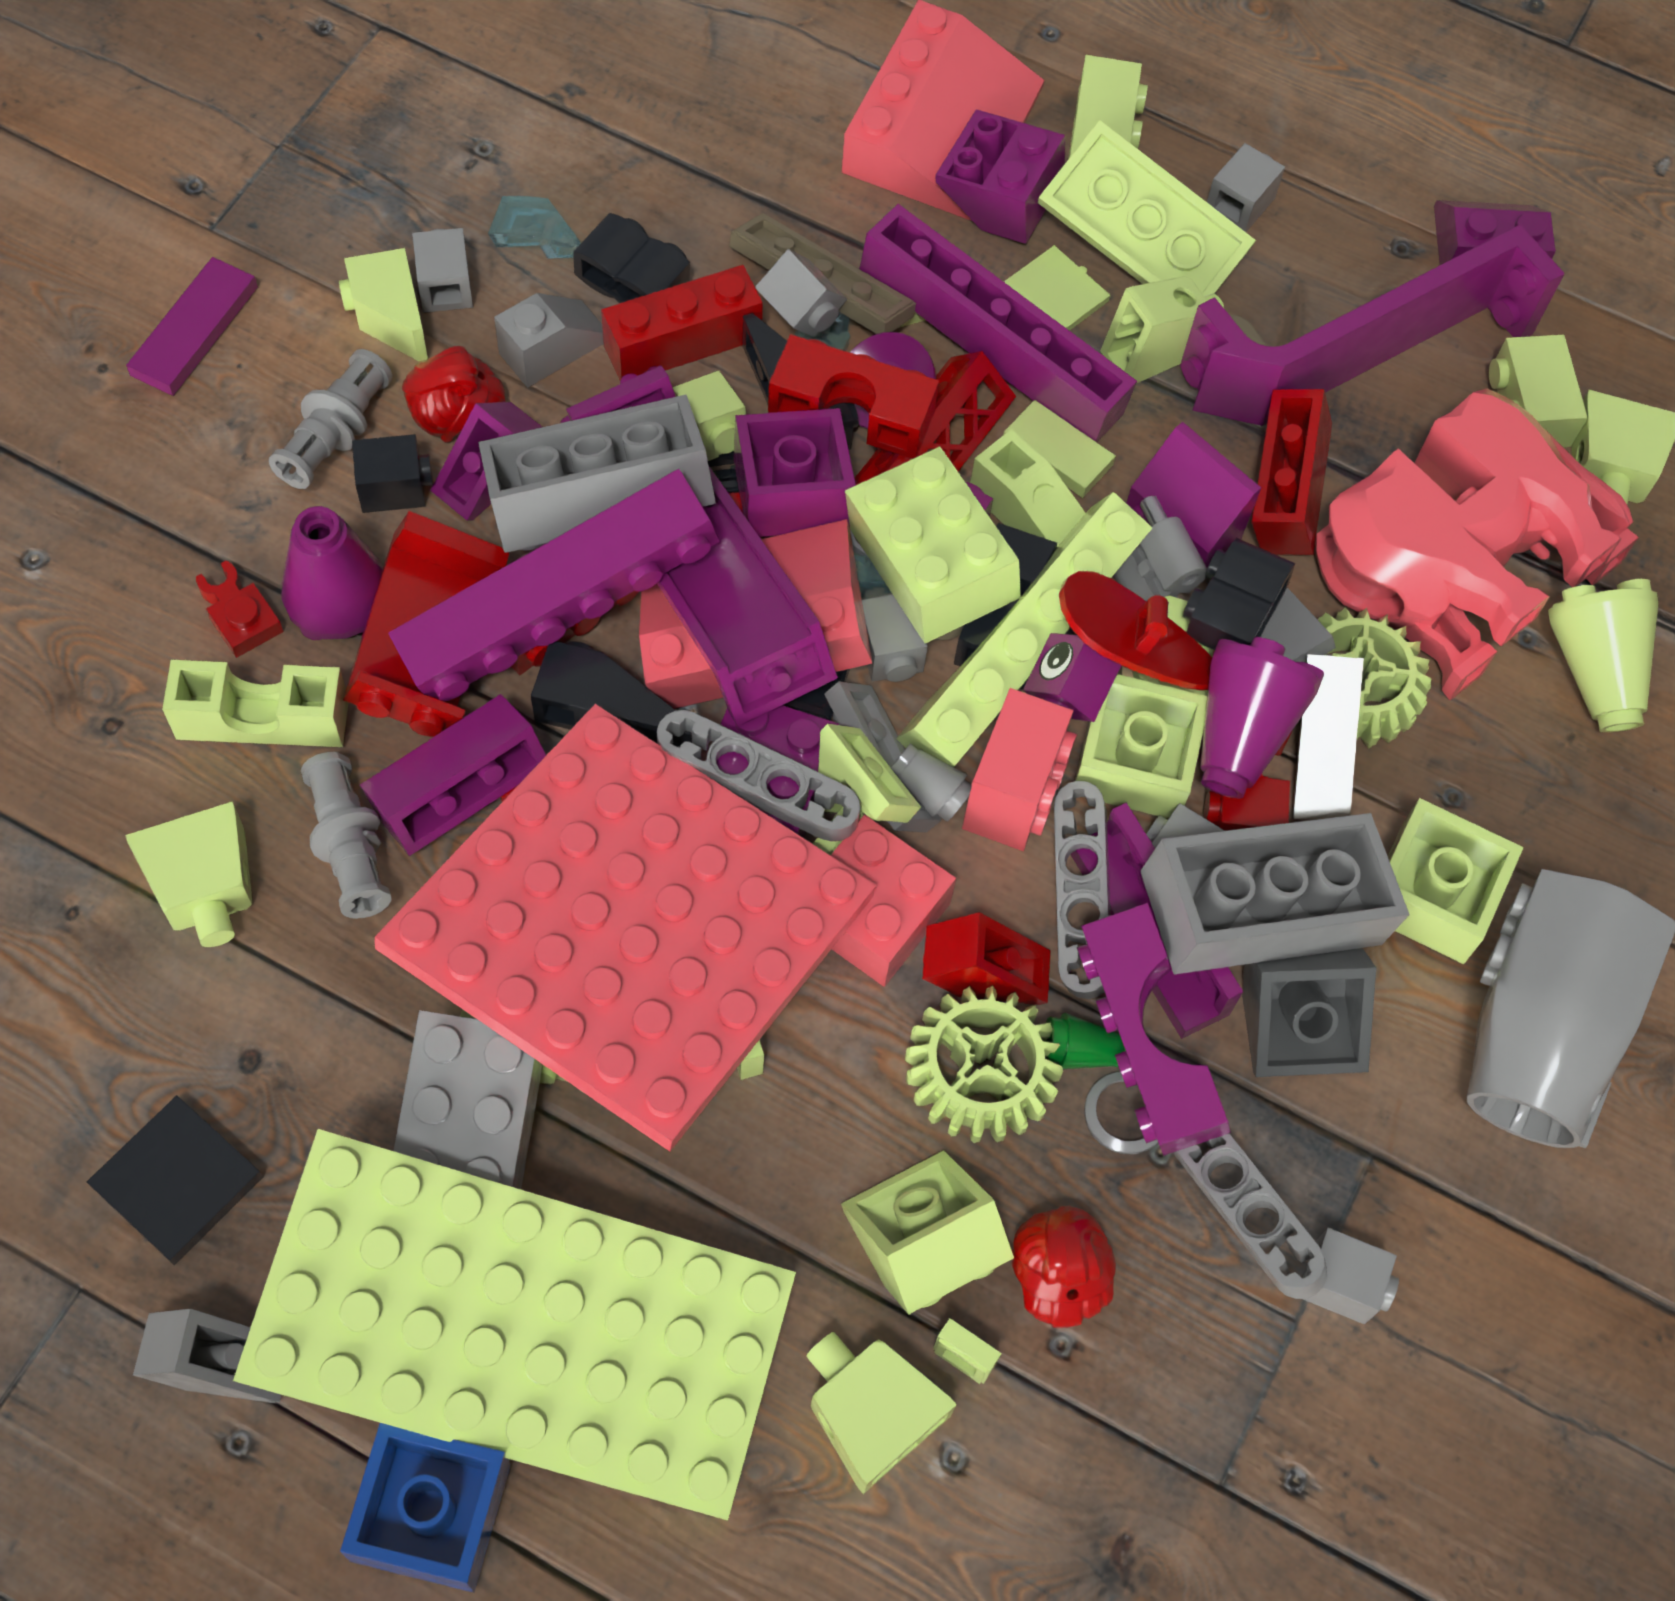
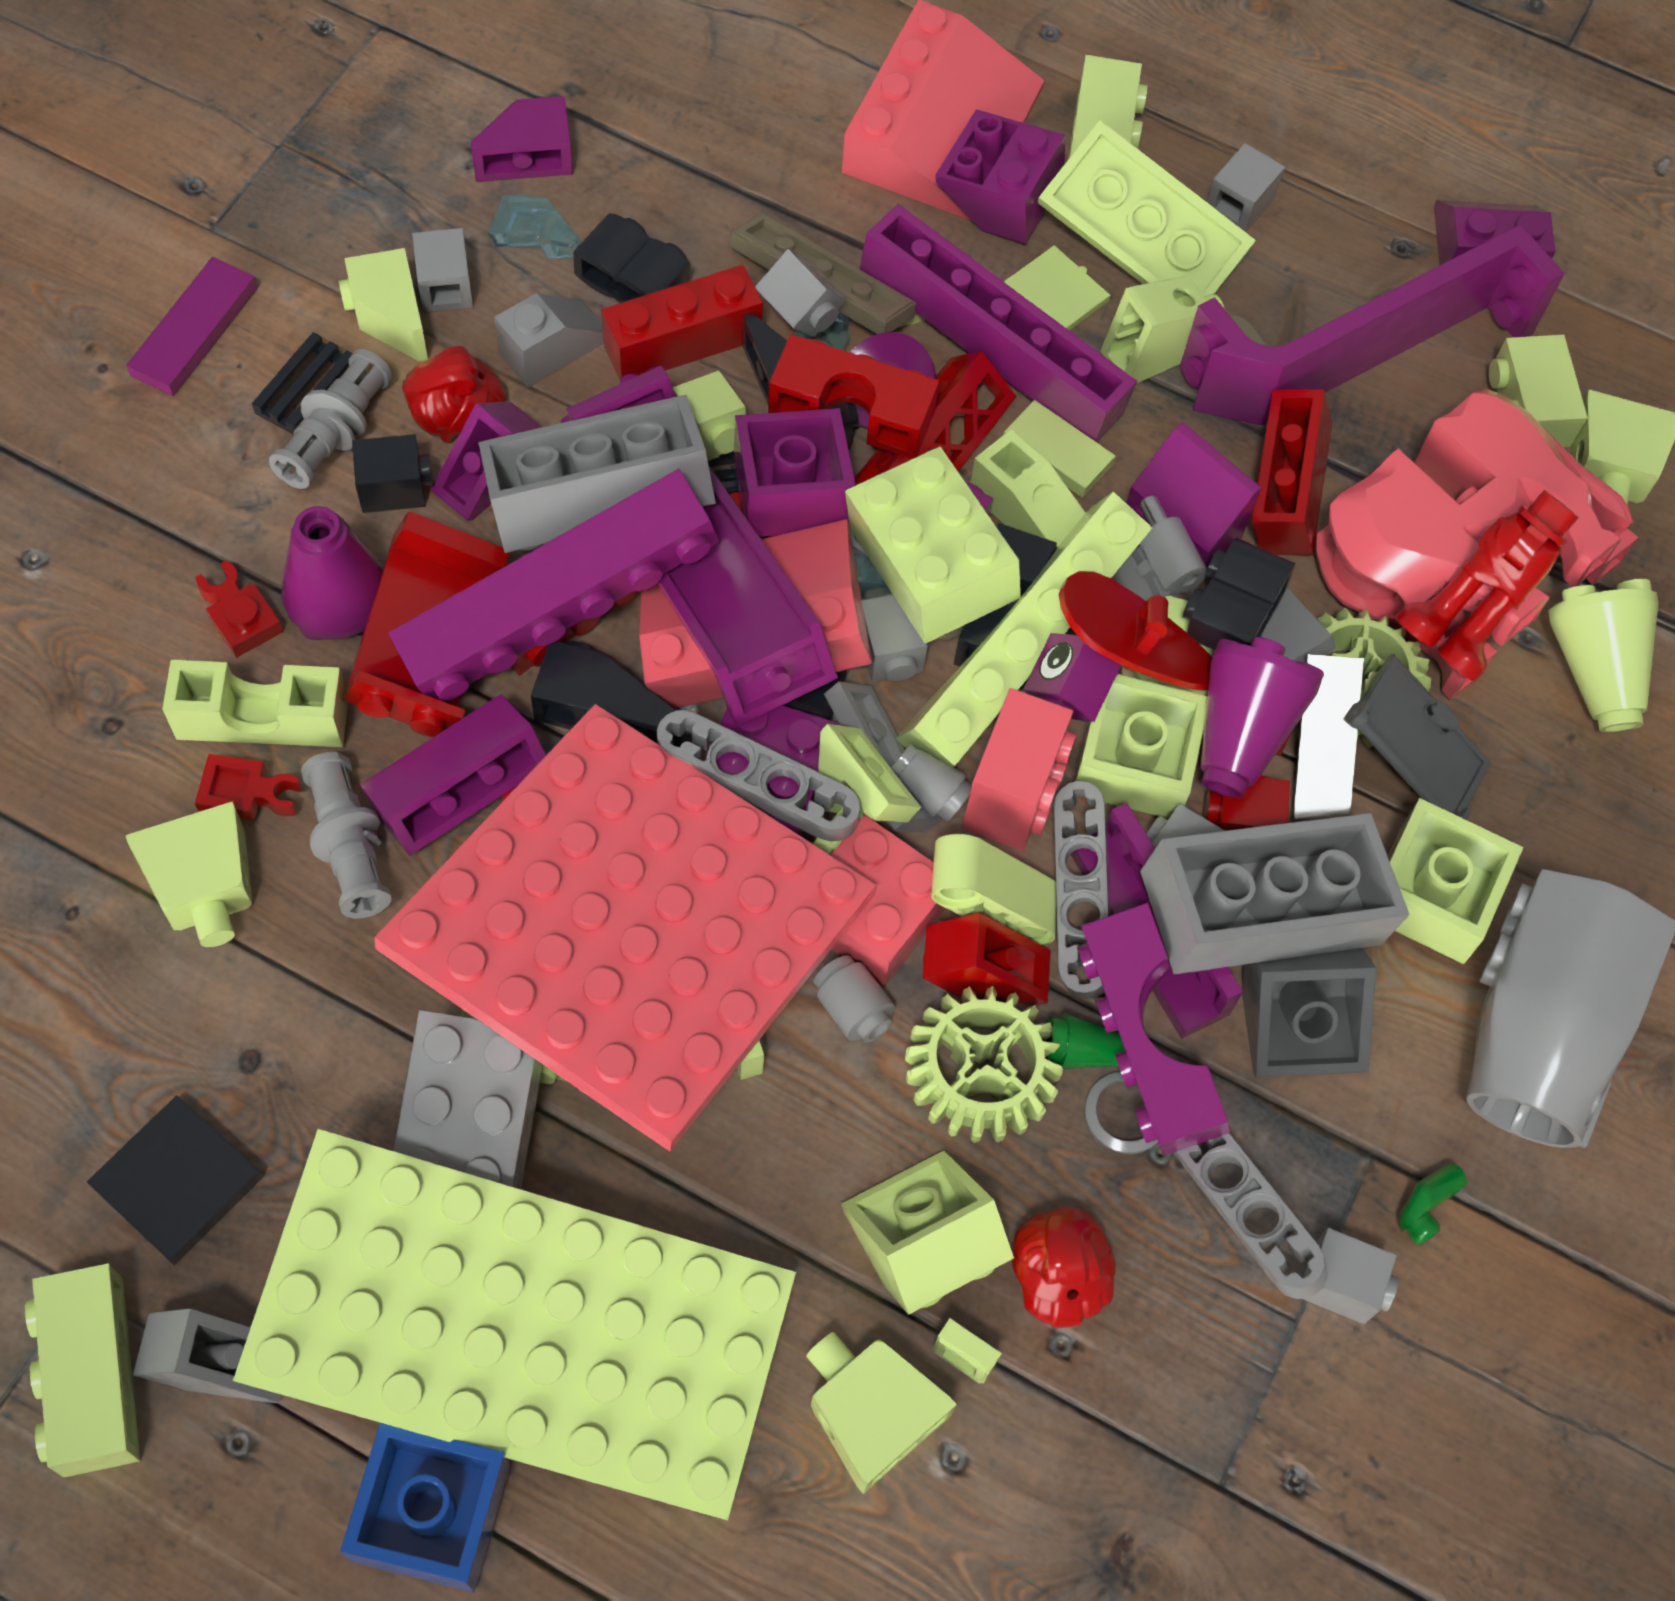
none -> yellowish green brick [25,1263,140,1477]
none -> red plate [194,754,302,821]
none -> black tile [252,332,353,435]
none -> magenta slope [471,96,573,182]
none -> light grey brick [813,955,895,1043]
none -> yellowish green beam [931,834,1057,945]
none -> dark grey door [1345,654,1491,820]
none -> red piece [1395,490,1579,682]
none -> green arm [1398,1163,1467,1245]

